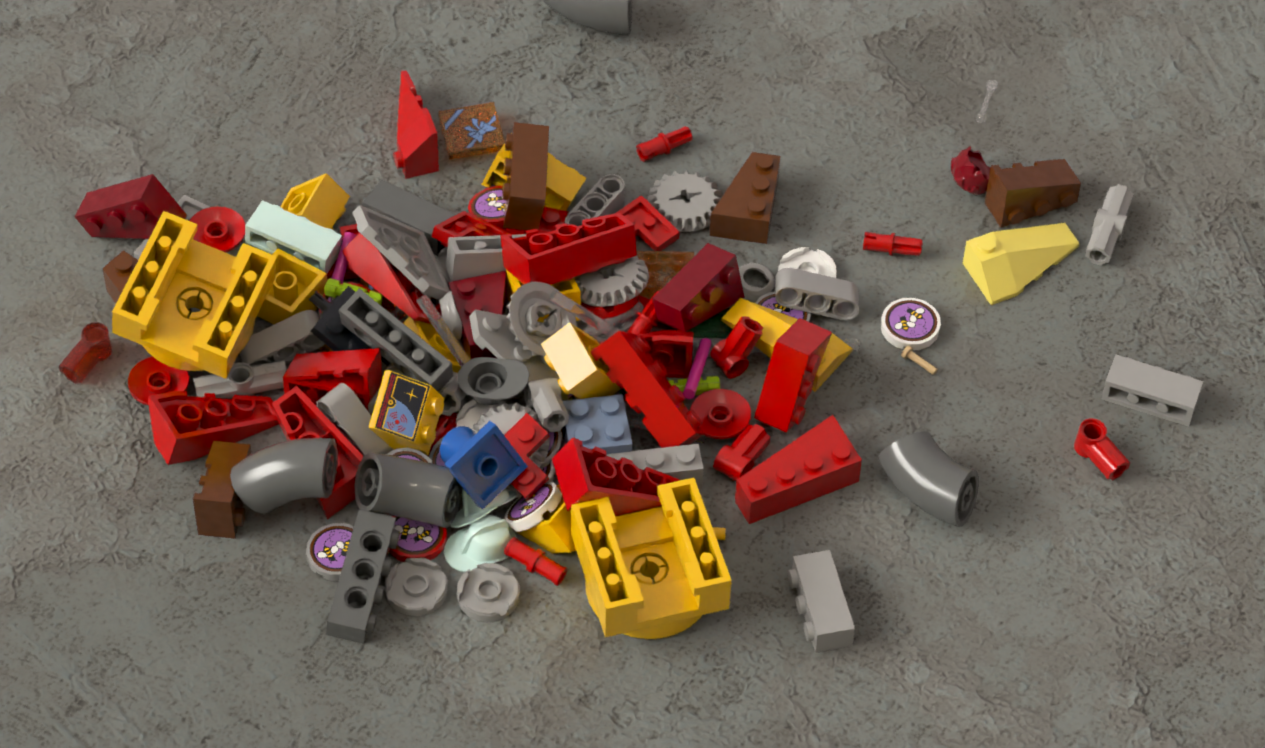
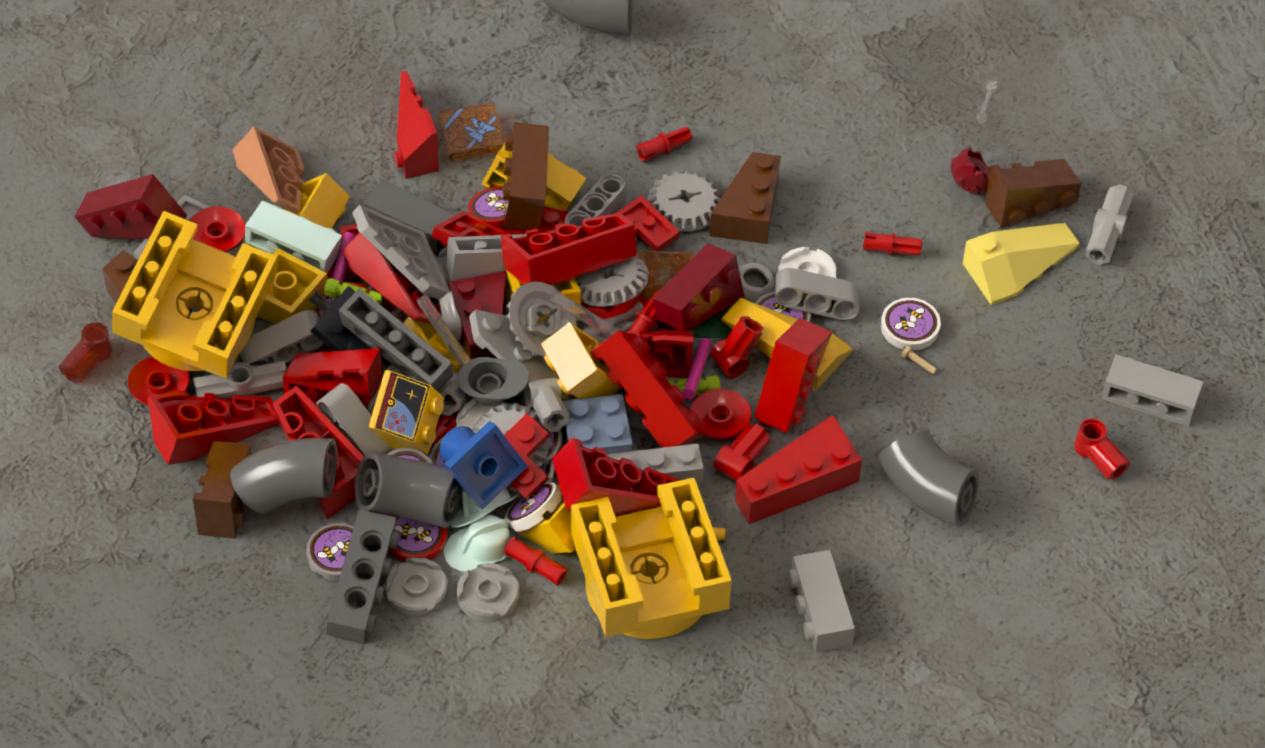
none -> nougat wedge [233,126,304,214]

